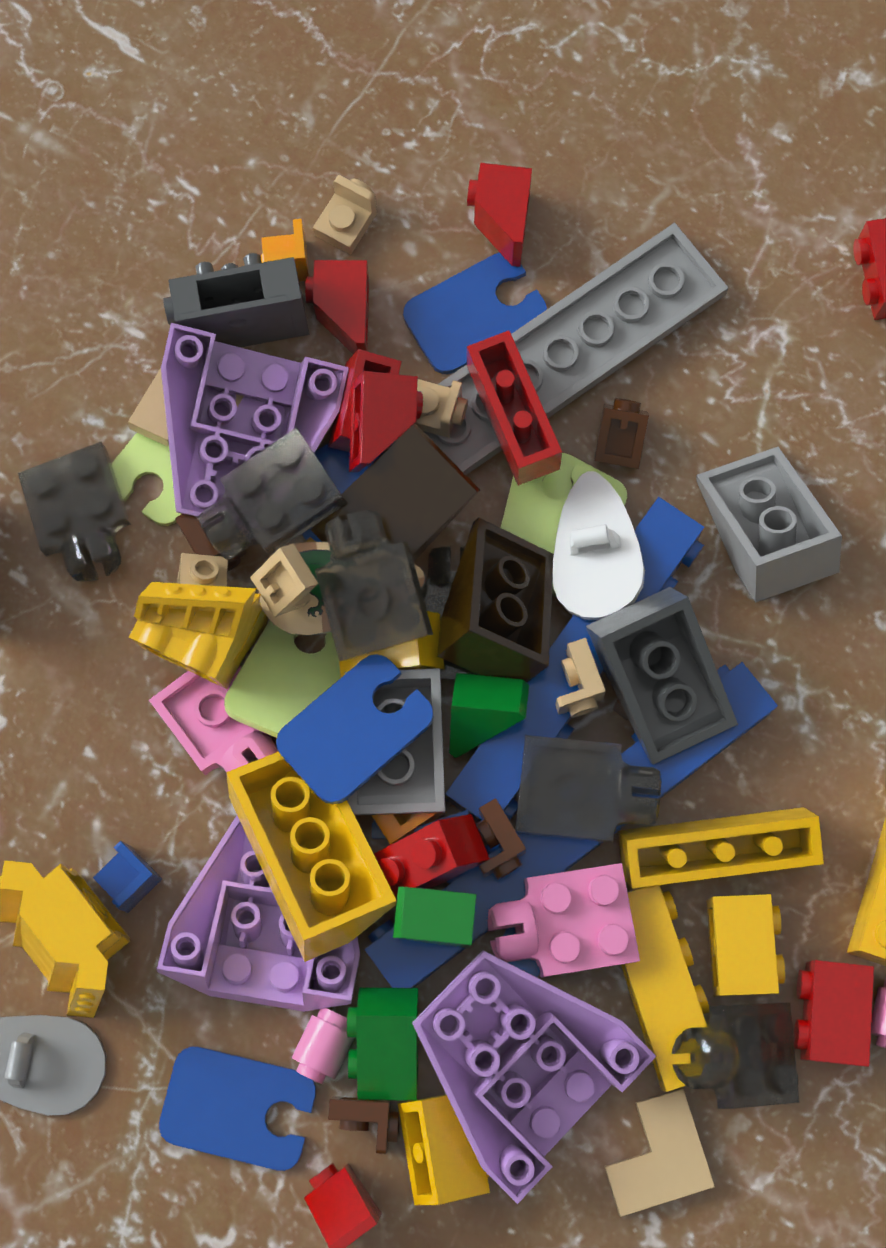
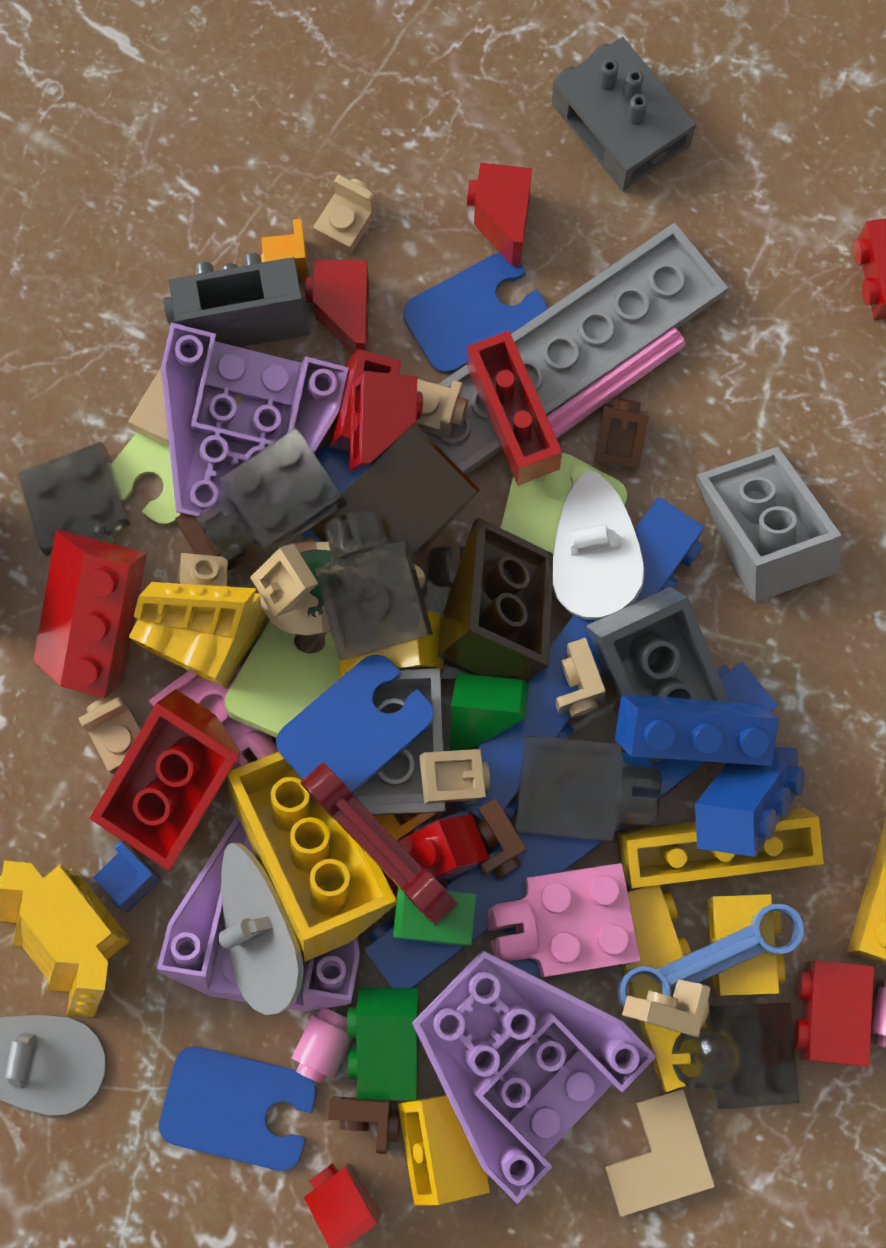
none -> red slope [33,530,147,698]
none -> tan bracket [78,696,141,774]
none -> red slope [89,689,241,871]
none -> light grey shield [219,842,304,1015]
none -> dark red piece [300,762,458,926]
none -> tan bracket [419,749,490,805]
none -> bright pink axle [547,327,686,439]
none -> dark grey piece [552,36,696,192]
none -> blue brick [615,694,779,766]
none -> medium blue piece [618,904,804,1008]
none -> tan bracket [622,980,710,1037]
none -> blue brick [695,746,805,857]

